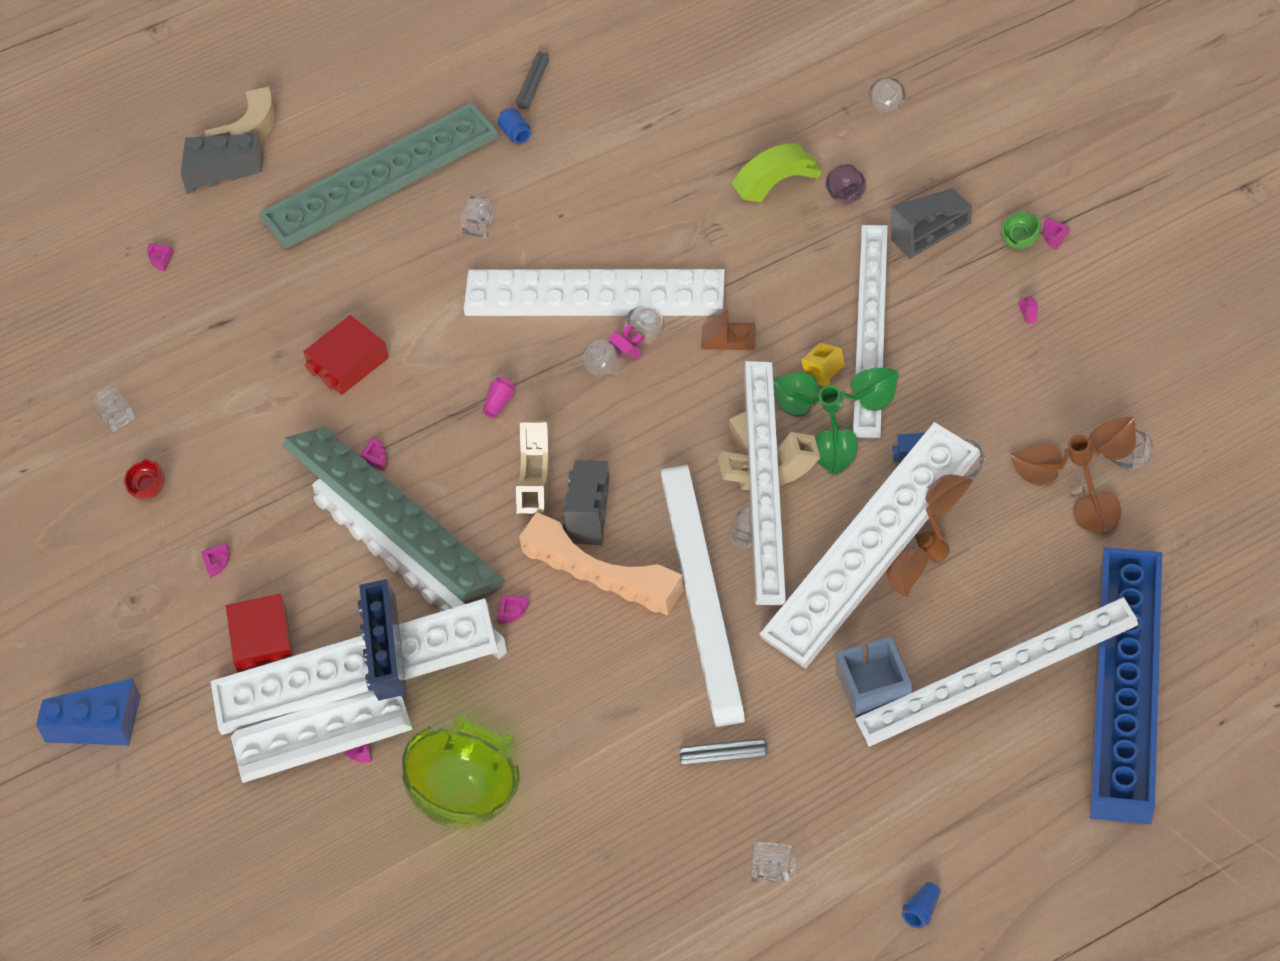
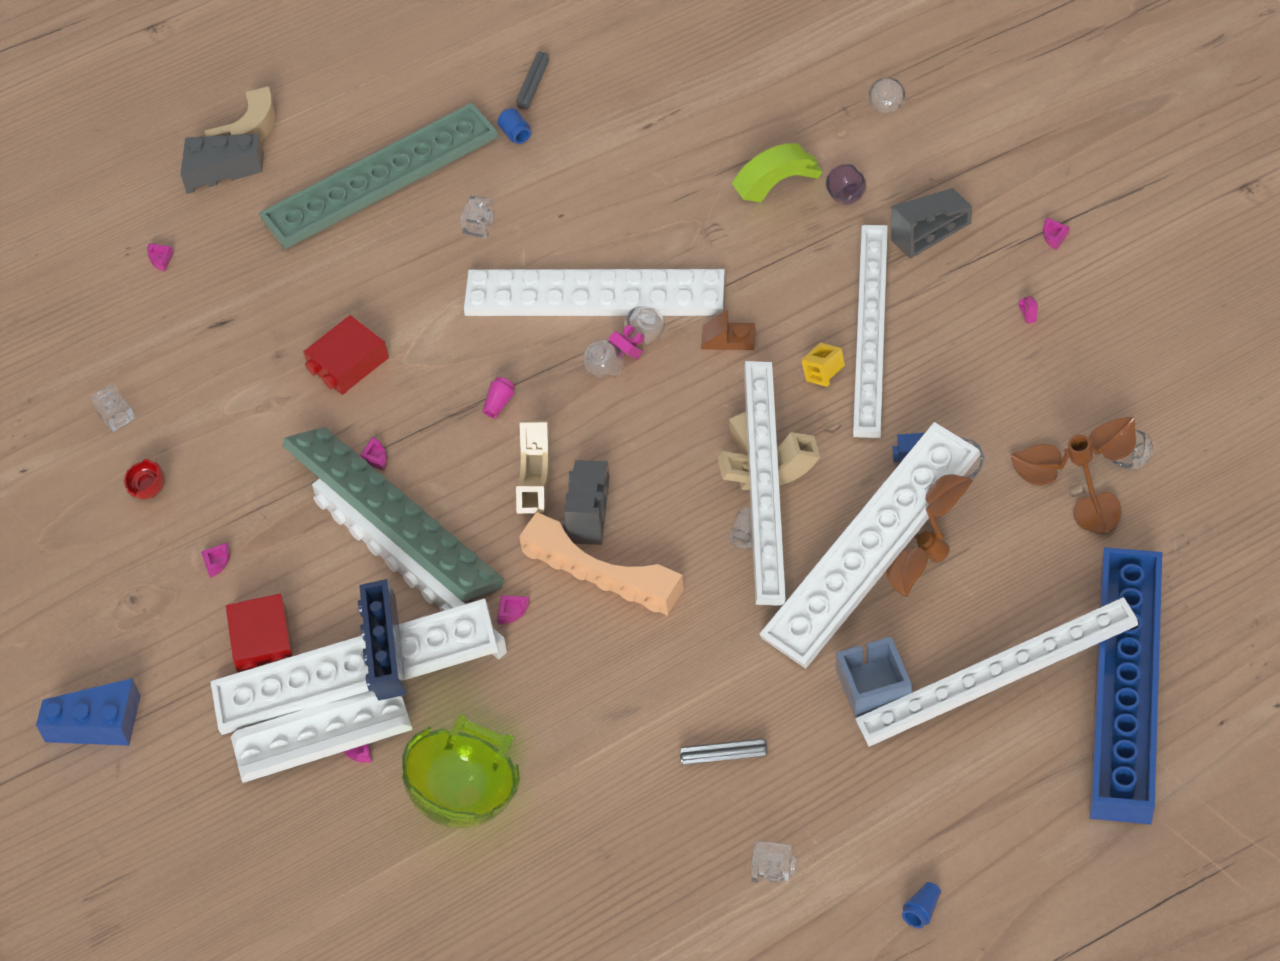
white beam [661,465,745,727] -> none
green plant [773,368,899,474] -> none
bright green hair [1001,211,1041,250] -> none

